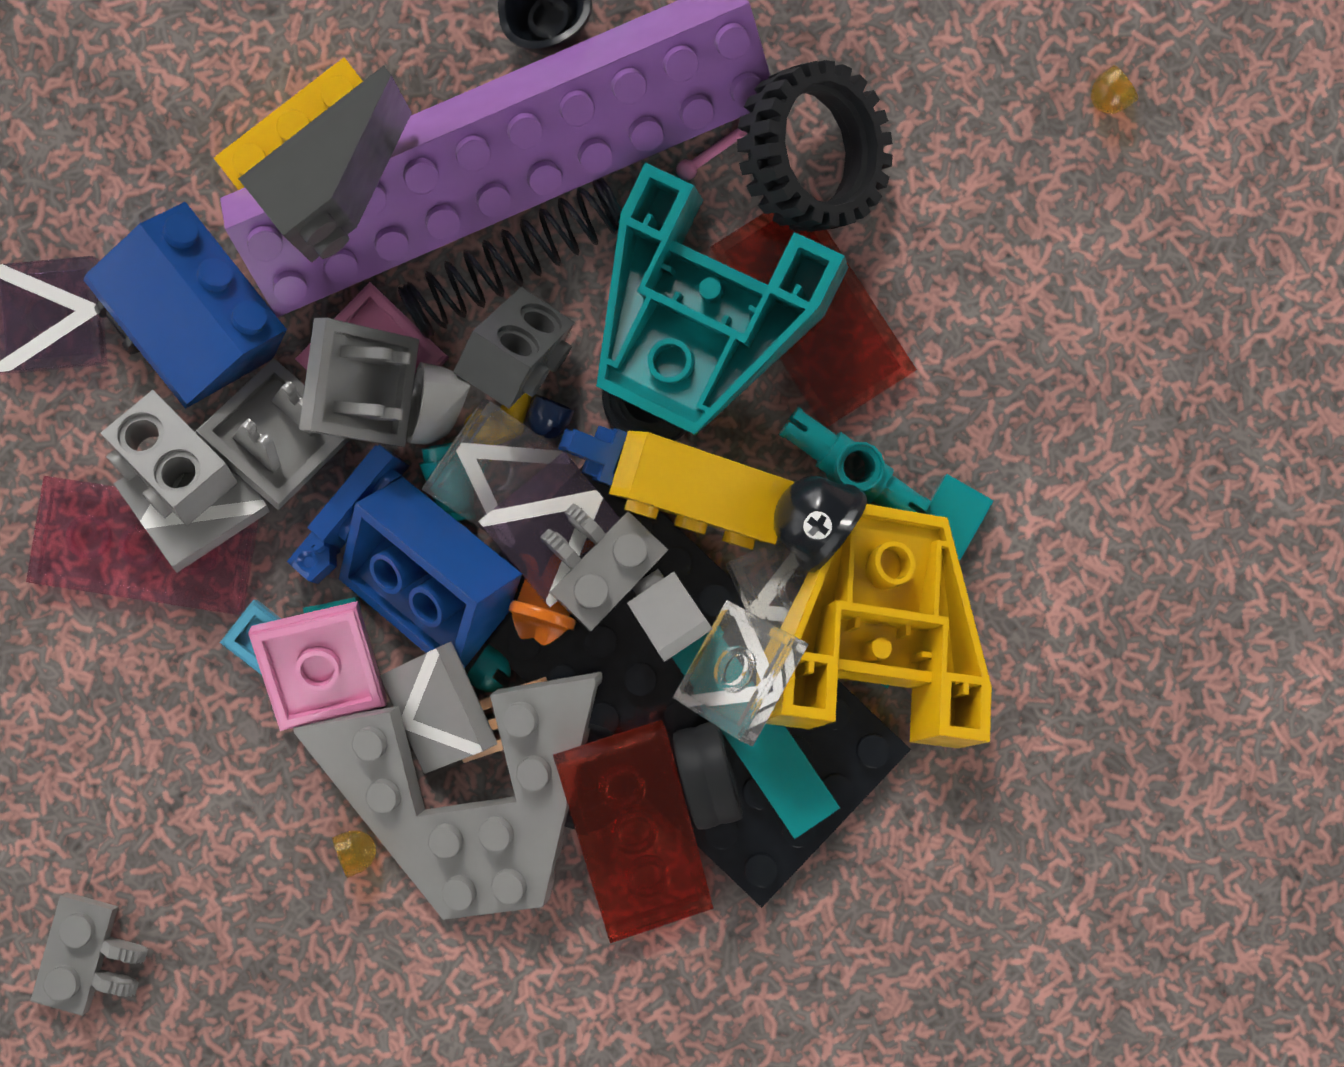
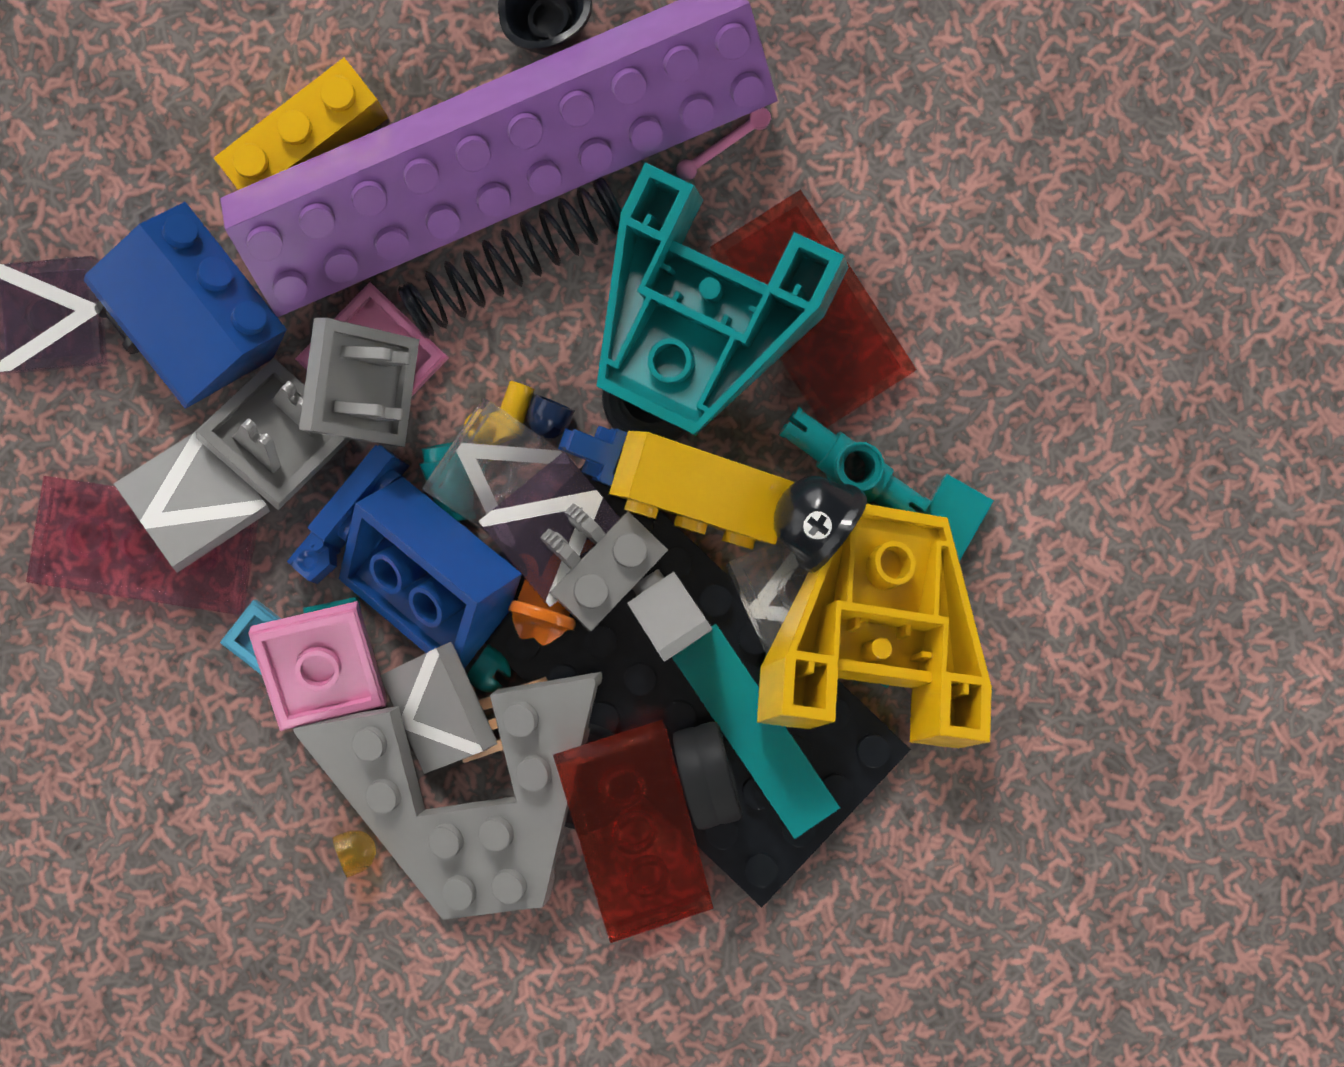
light grey hinge [30,892,148,1016] -> none
light grey brick [100,390,238,526] -> none
dark grey slope [238,65,412,263] -> none
light grey piece [406,362,470,445] -> none
dark grey brick [453,287,575,409] -> none
clear tile [673,600,809,747] -> none
black tyre [737,60,893,232] -> none
clear yellow hinge [1091,65,1138,114] -> none

